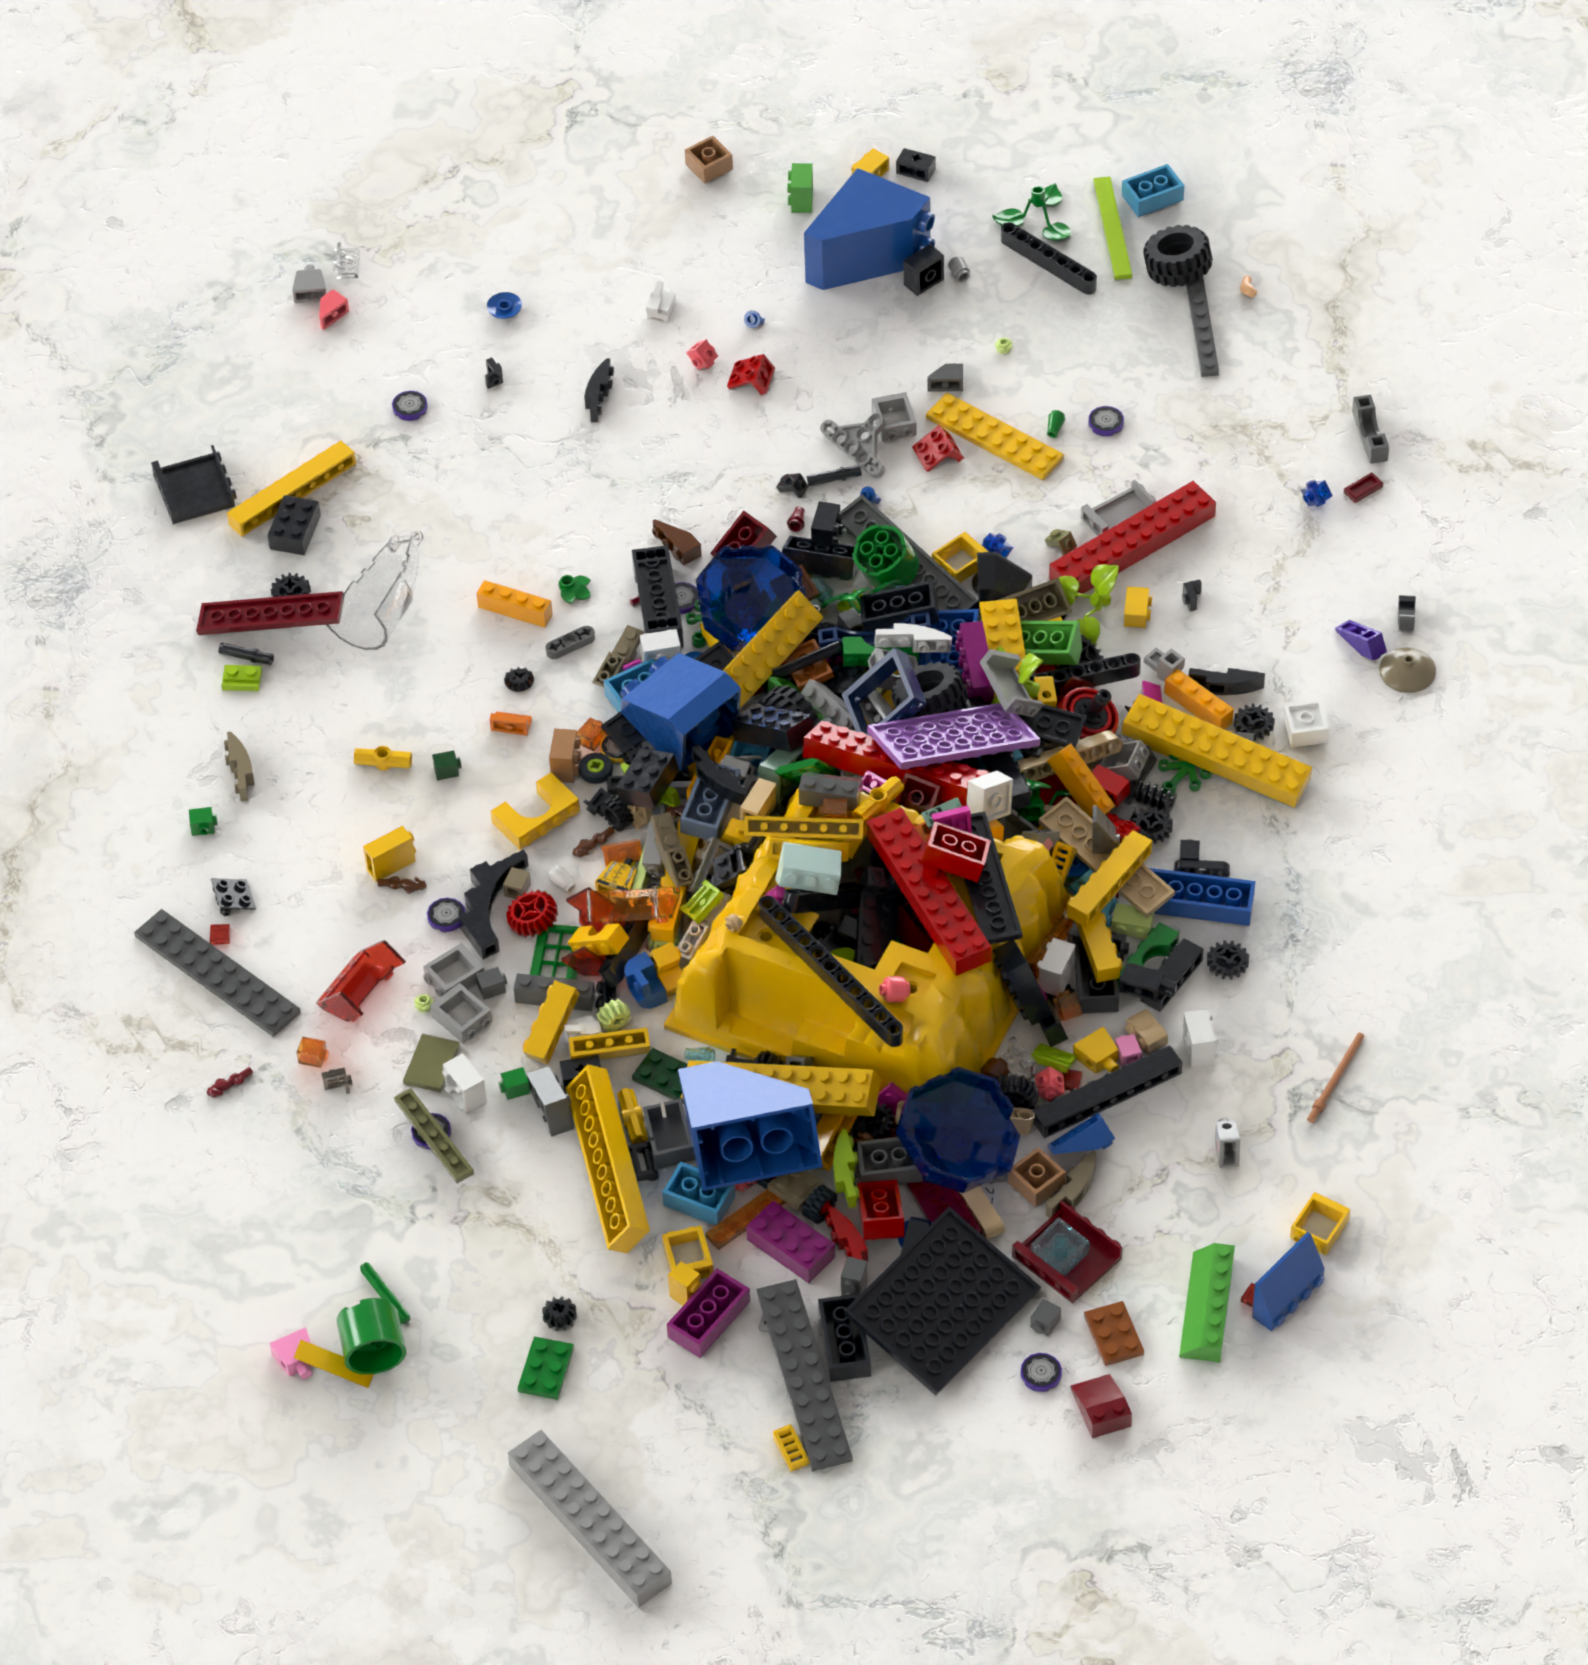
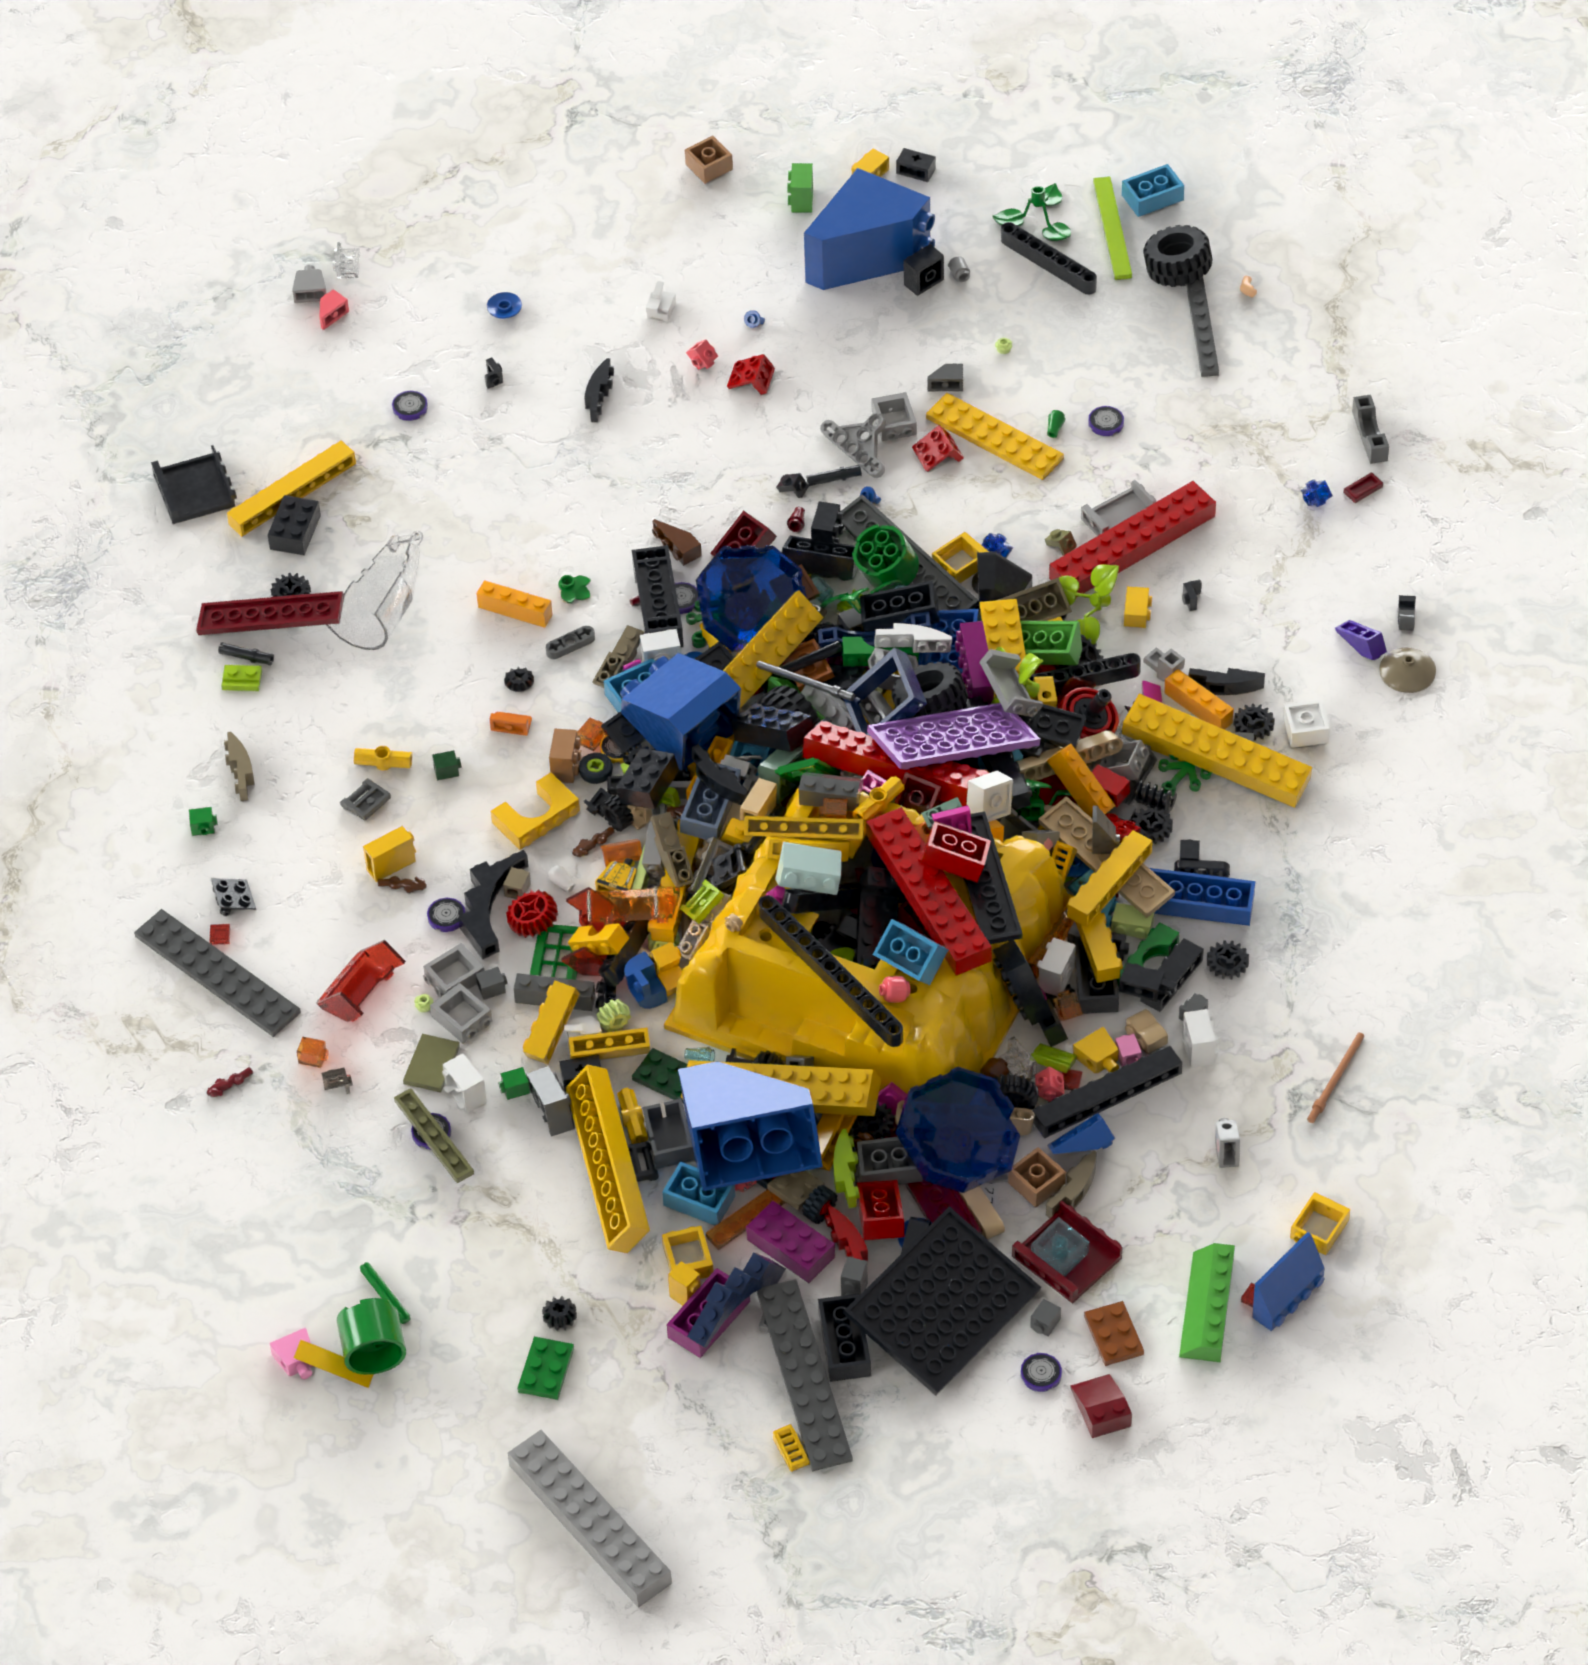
none -> dark grey plate [340,778,391,821]
none -> dark blue arch [687,1252,786,1348]
none -> flat silver bar [756,661,855,701]
none -> dark azure brick [873,919,948,985]
none -> dark grey brick [1179,993,1208,1021]

